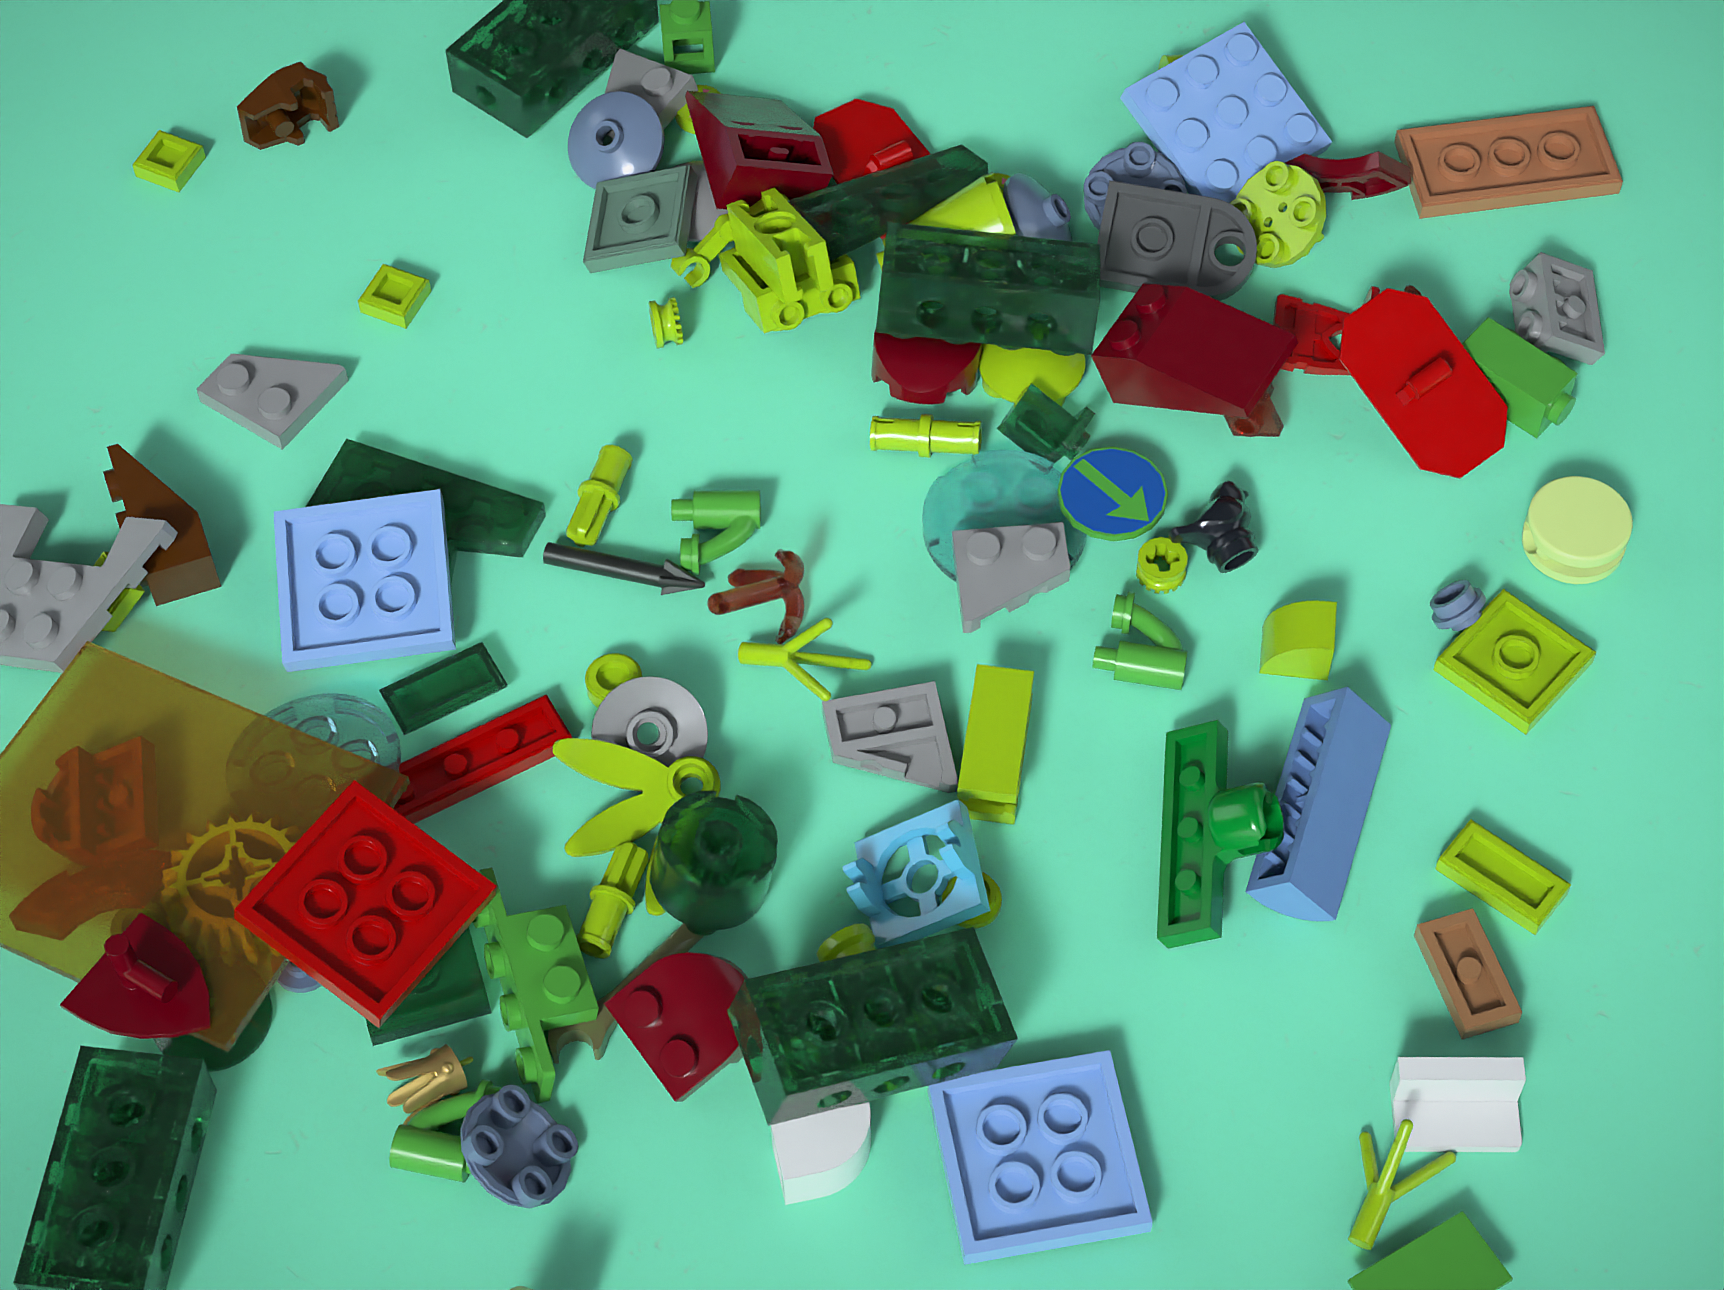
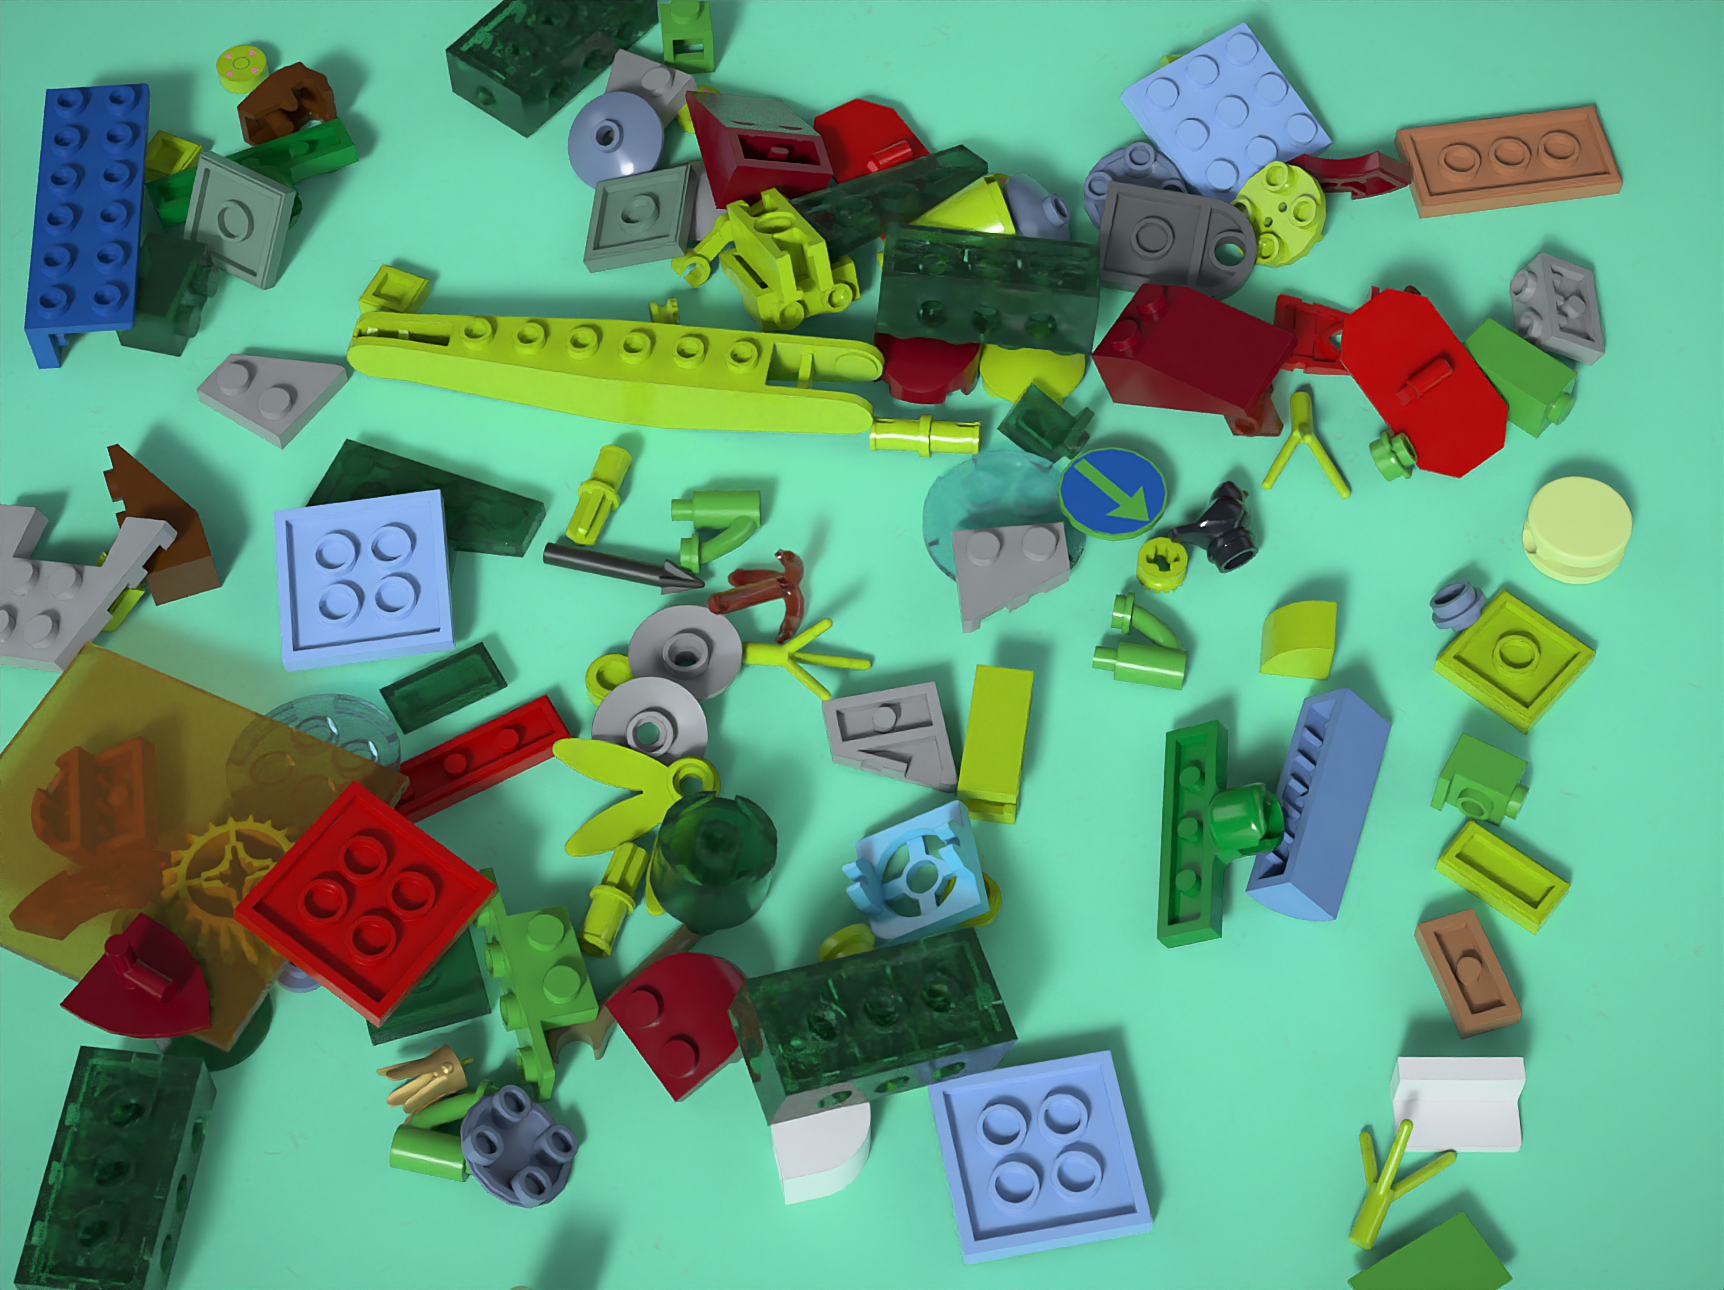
none -> blue bracket [24,83,151,369]
none -> clear green brick [116,232,219,357]
none -> green plate [145,118,359,231]
none -> sand green tile [180,151,296,290]
none -> lime tile [216,45,269,94]
none -> lime piece [347,311,885,434]
none -> light grey dish [628,605,743,703]
none -> lime plant [1262,392,1350,499]
none -> bright green plate [1369,429,1418,482]
none -> bright green brick [1430,732,1530,827]

